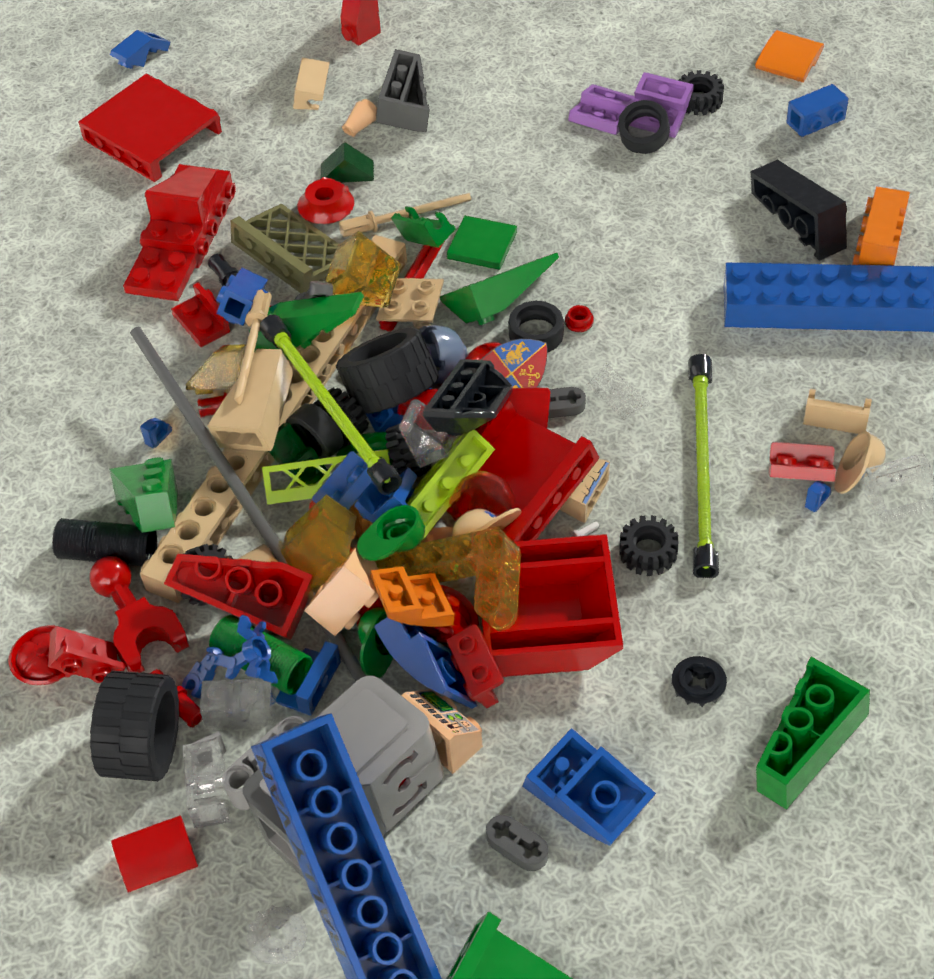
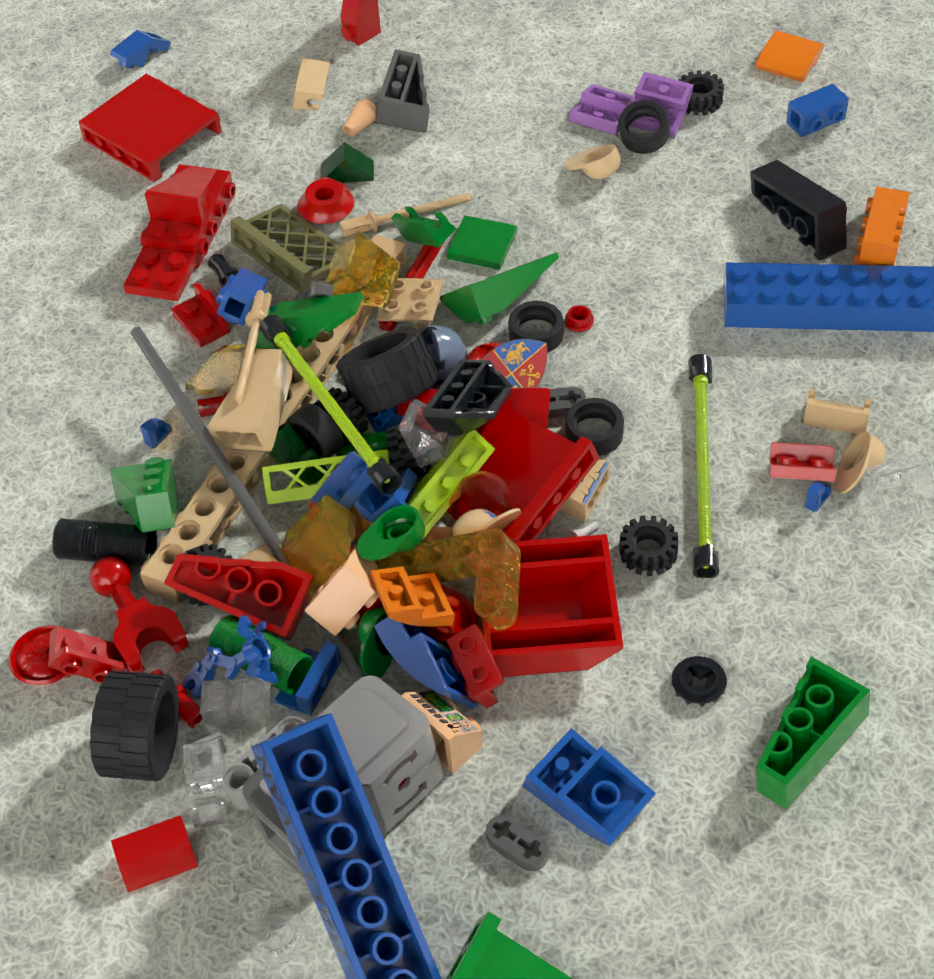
none -> tan cap [565,144,621,180]
none -> black tyre [565,398,624,456]

